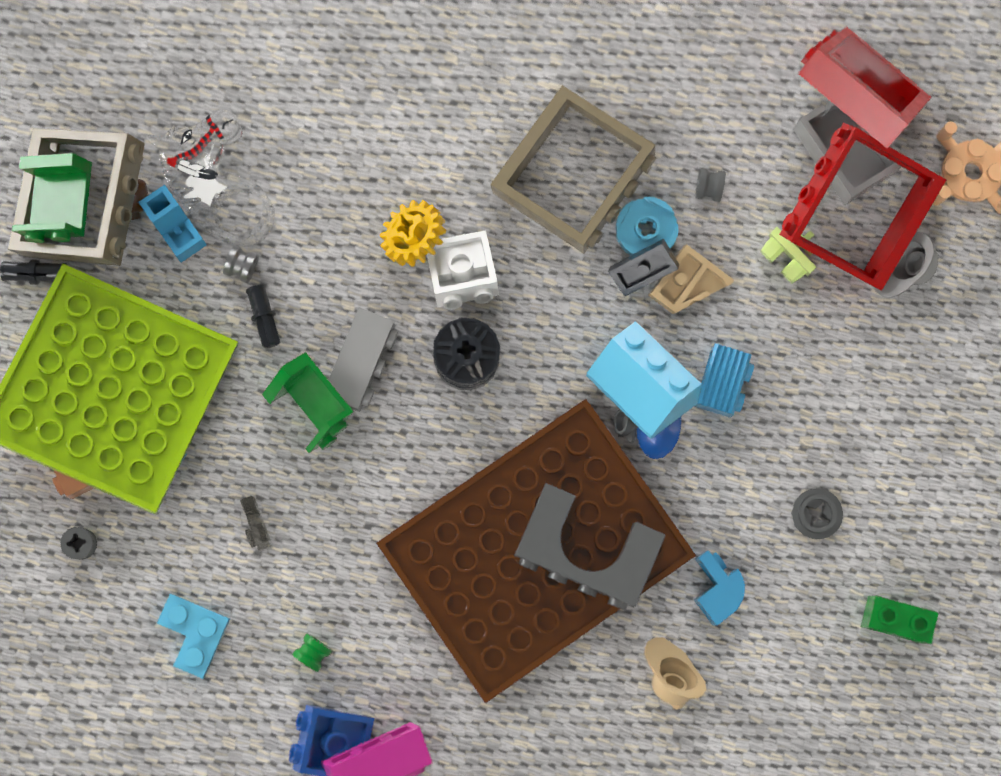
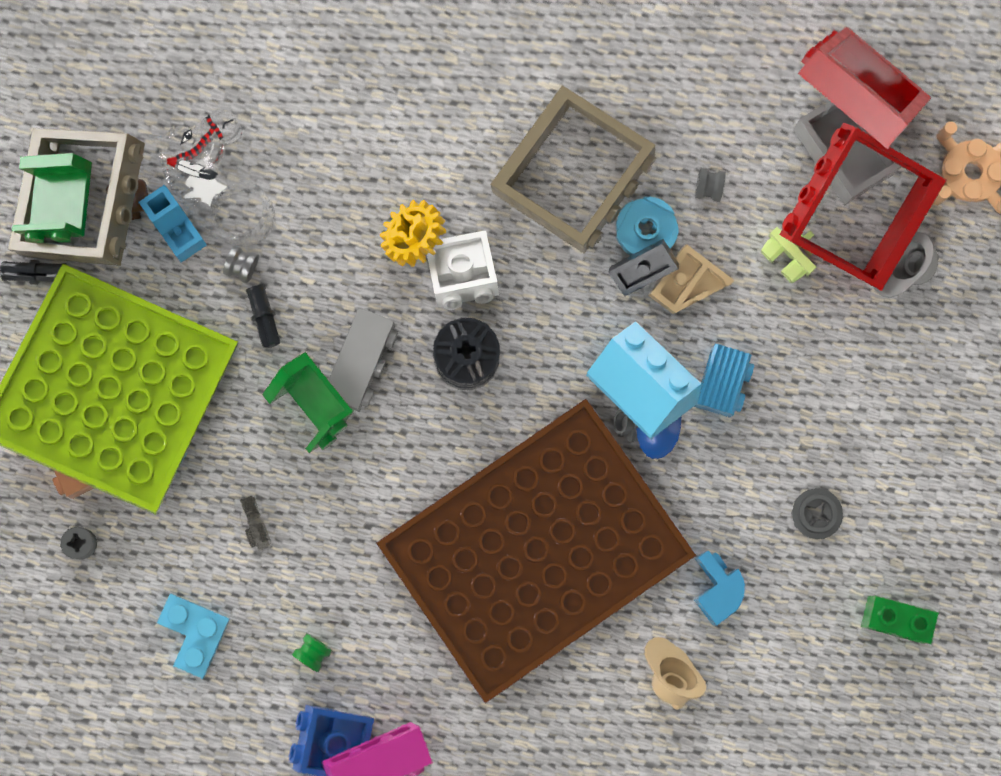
dark grey arch [514,483,665,611] -> none

